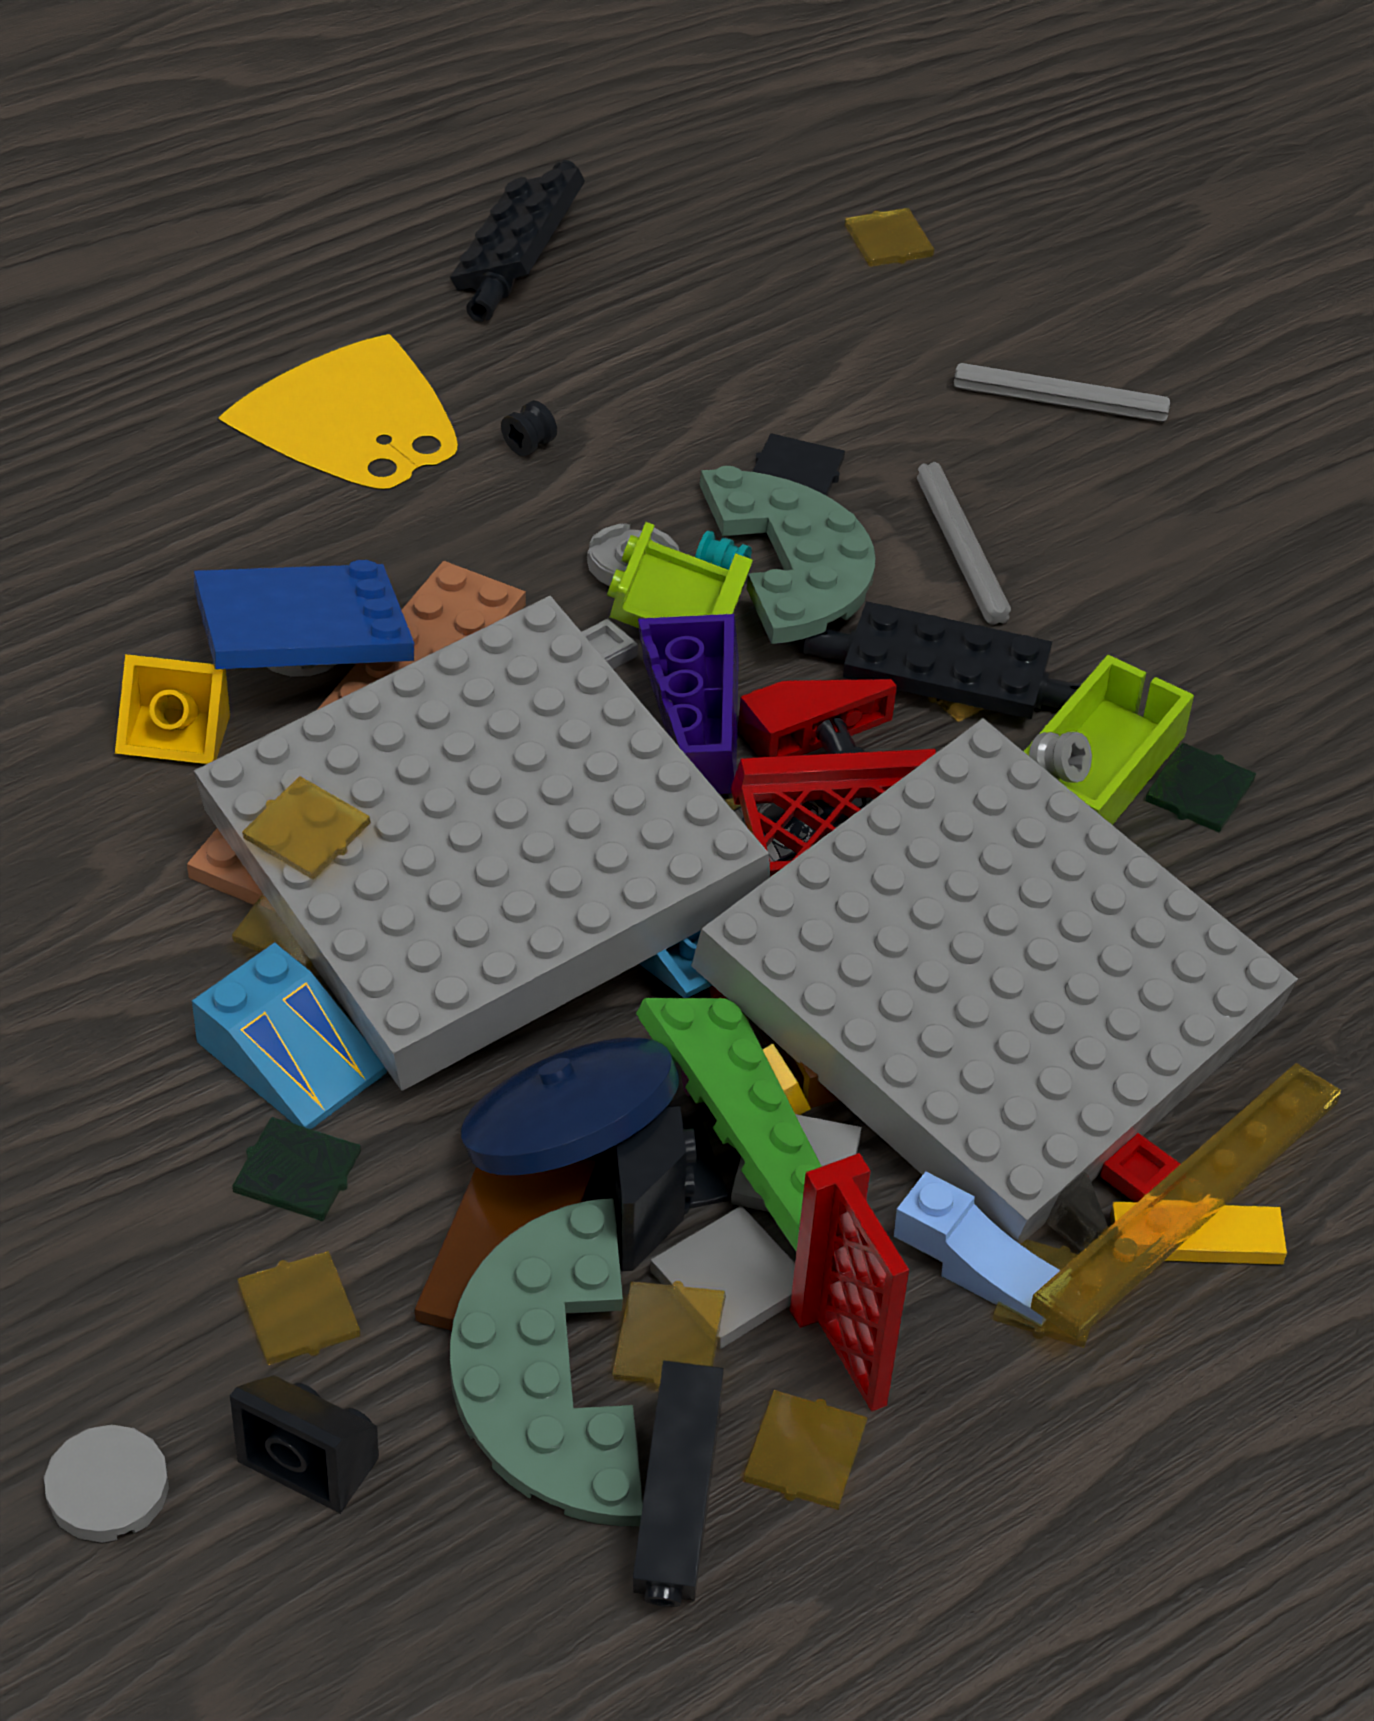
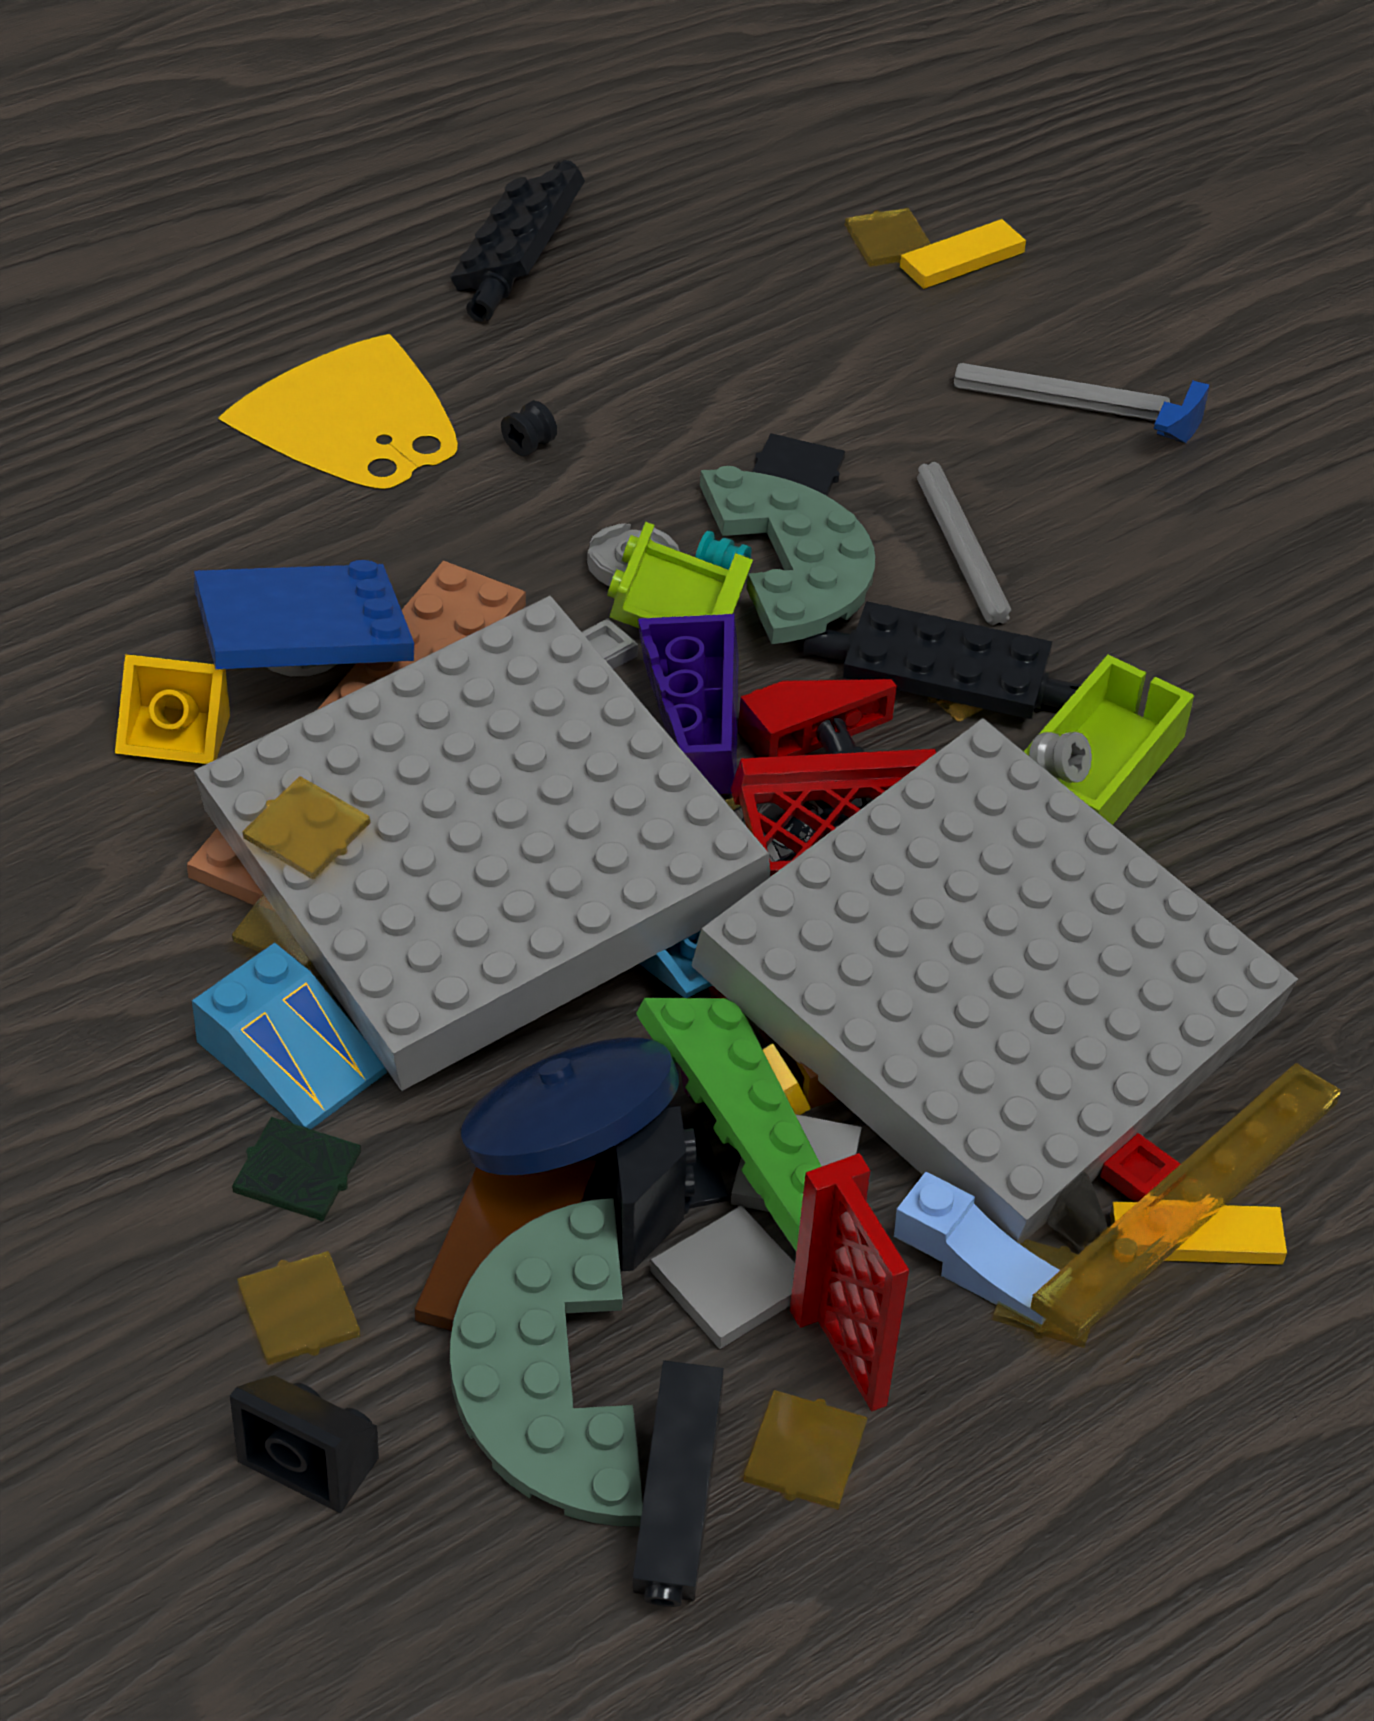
light grey tile [44,1424,169,1543] -> none
clear yellow piece [612,1281,726,1389] -> none
clear green piece [1145,742,1256,833] -> none
none -> yellow tile [900,219,1026,289]
none -> blue slope [1154,380,1210,443]

